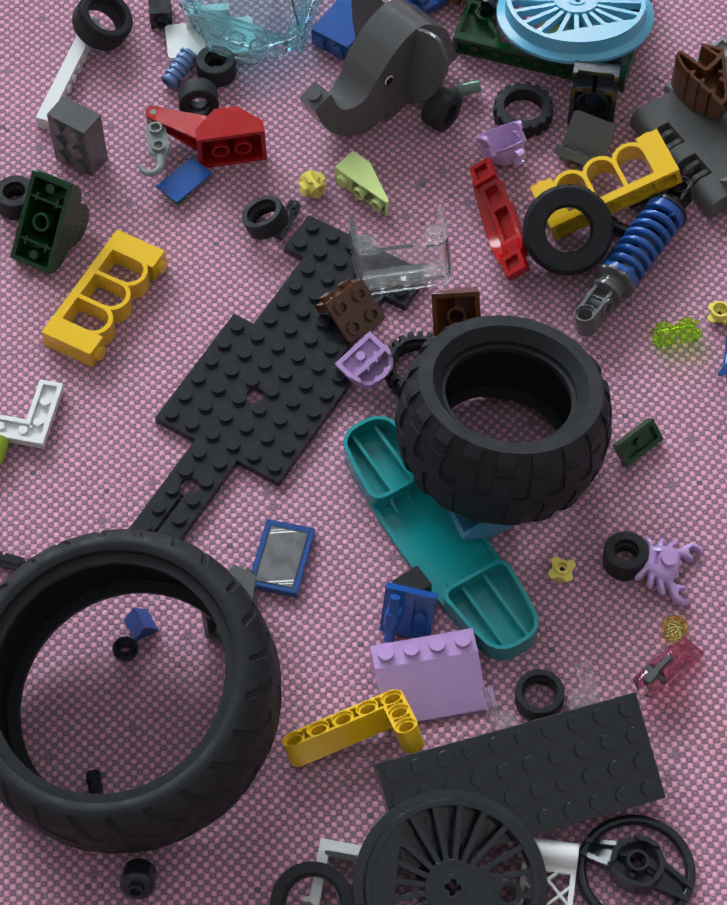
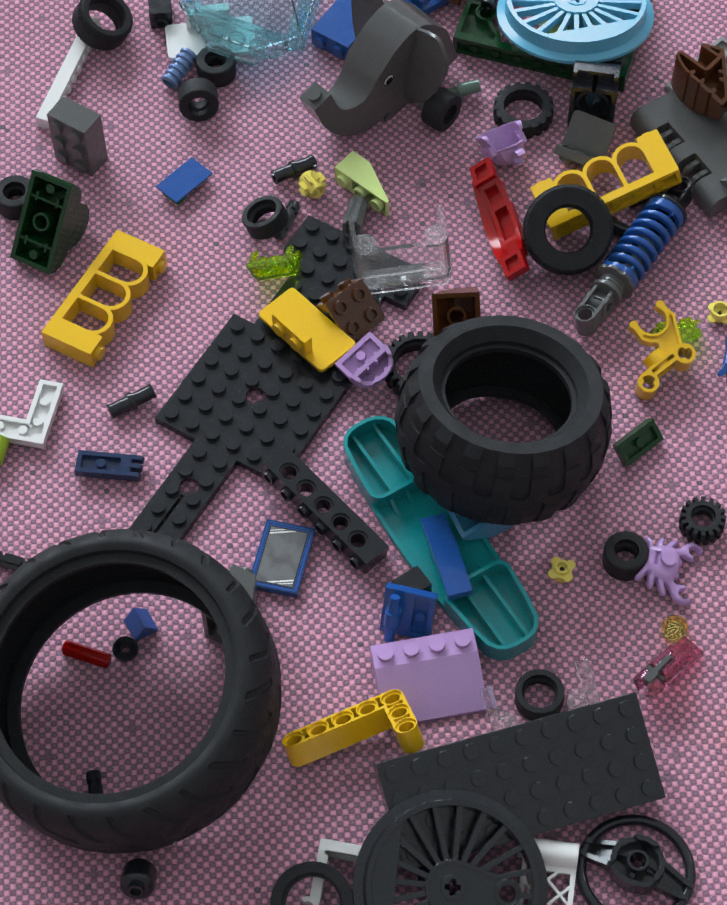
red slope [138,106,267,177] -> none
none -> red axle [61,640,112,668]
none -> dark blue hinge [74,450,145,481]
none -> black pin [106,384,157,419]
none -> clear neon green hinge [246,245,303,281]
none -> yellow bracket [259,288,355,372]
none -> black brick [262,445,388,574]
none -> black pin [271,154,318,184]
none -> dark grey axle [342,195,368,238]
none -> blue slope [420,513,473,600]
none -> yellow piece [628,300,696,400]
none -> black tyre [679,496,726,546]

